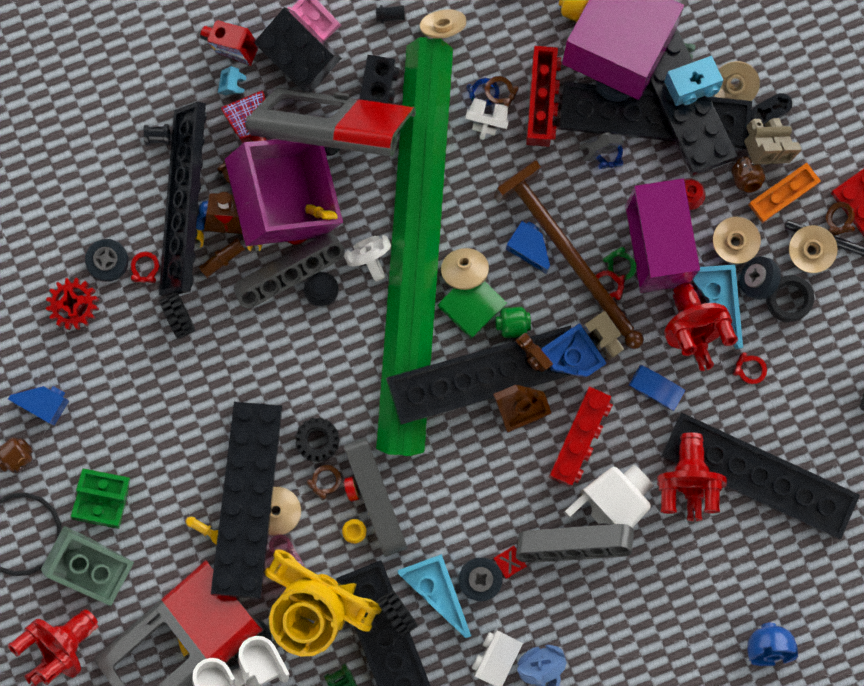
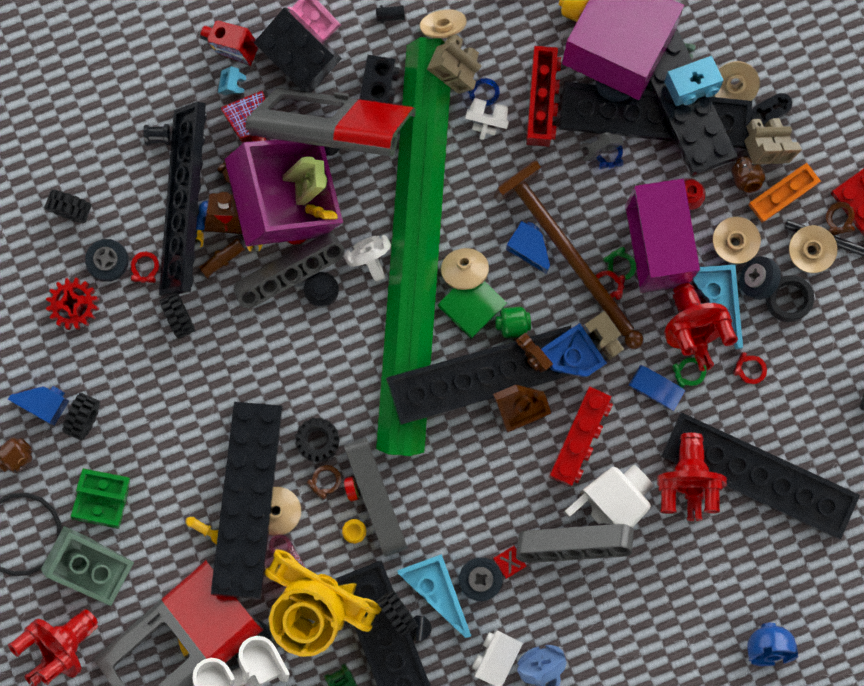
reddish brown piece [485,76,519,108] -> none
none -> black tyre [44,189,92,223]
none -> black tyre [62,393,100,441]
none -> yellowish green bracket [283,157,327,206]
none -> black plate [410,615,432,641]
none -> dark tan hips [427,35,482,94]
none -> green piece [672,357,706,388]

